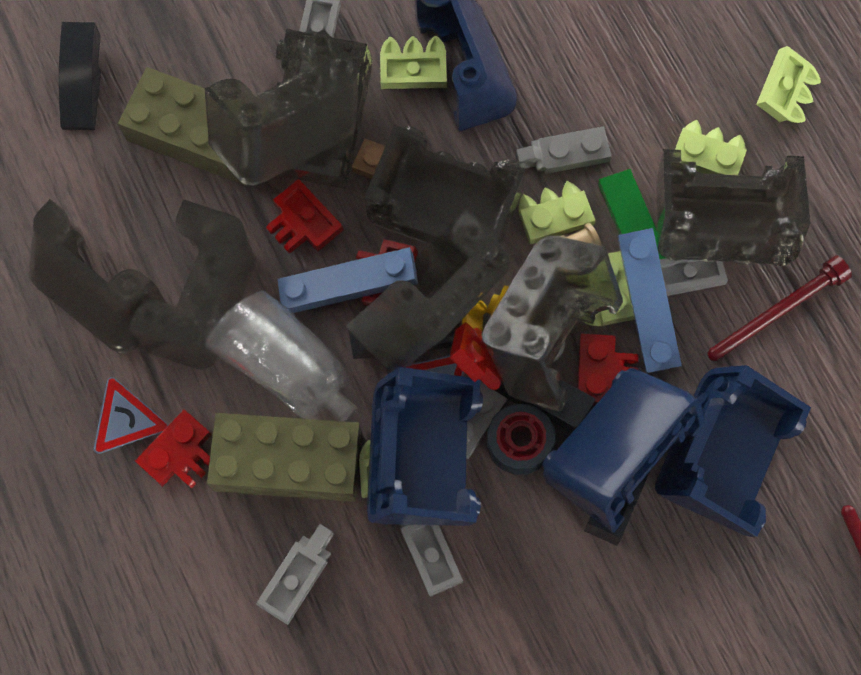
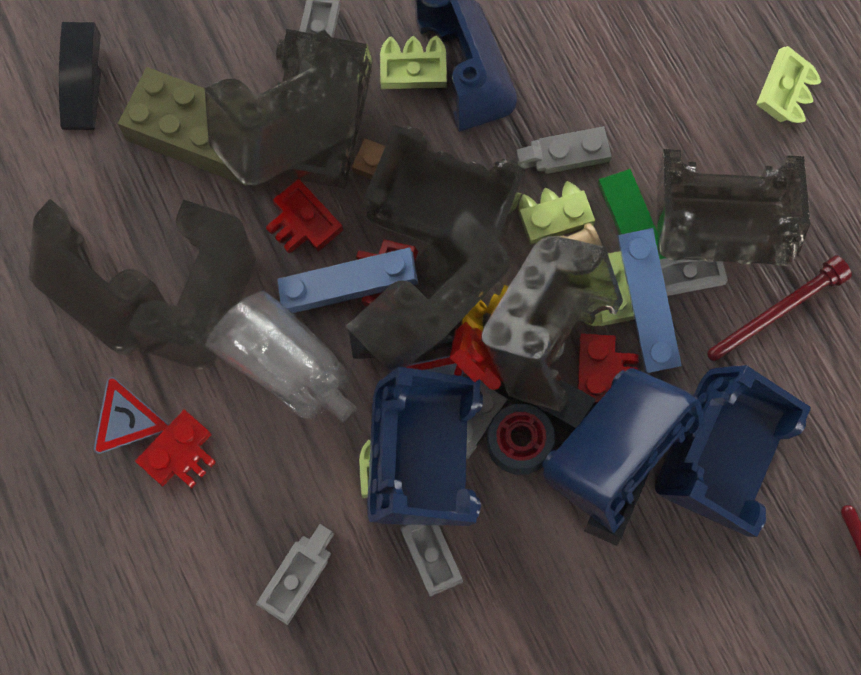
olive brick [207,413,362,502] -> none
yellowish green plate [671,120,747,184] -> none

